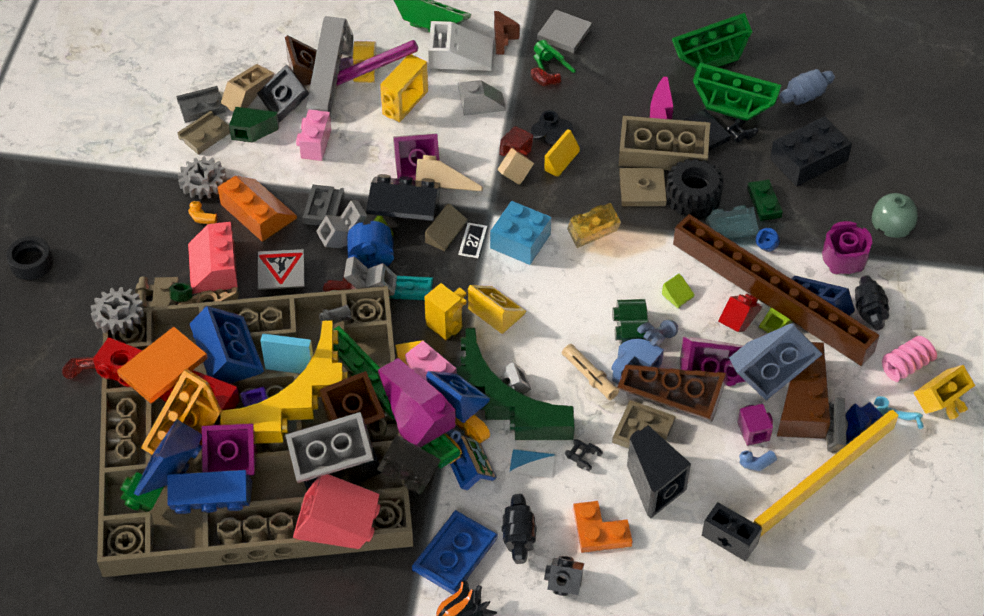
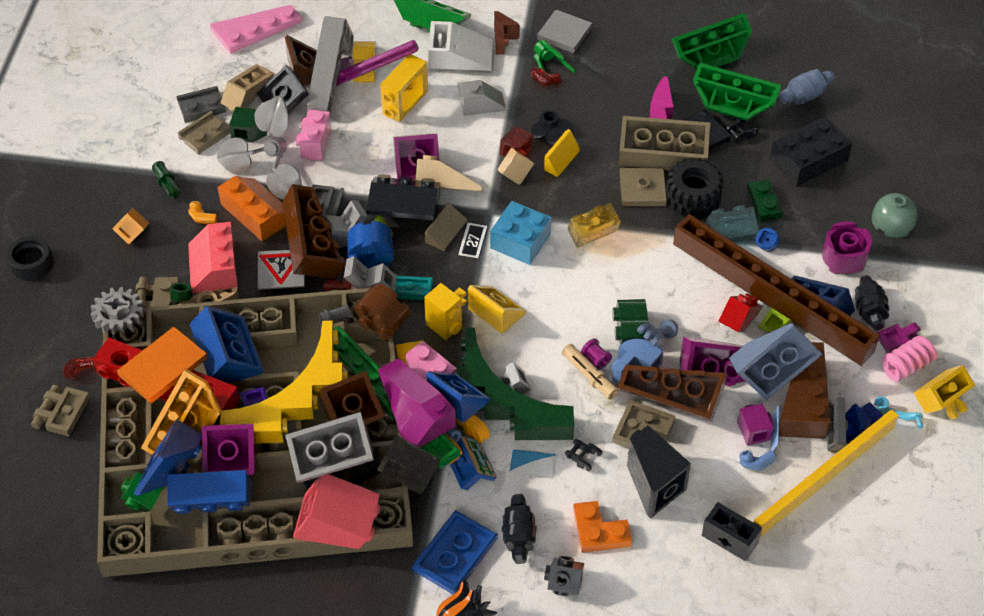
light grey gear [178,156,227,199] -> none
medium azure tile [260,334,313,374] -> none
lime slope [662,273,694,309] -> none
none -> dark tan plate [31,385,90,437]
none -> light orange panel [113,208,149,244]
none -> dark green axle [152,161,180,198]
none -> bright pink wing [210,5,302,54]
none -> light grey plant [217,95,302,199]
none -> reddish brown wedge [283,184,346,279]
none -> reddish brown brick [353,284,410,341]
none -> magenta bush [581,338,613,370]
none -> light blue sticker [771,405,779,451]
none -> magenta plate [877,322,921,353]

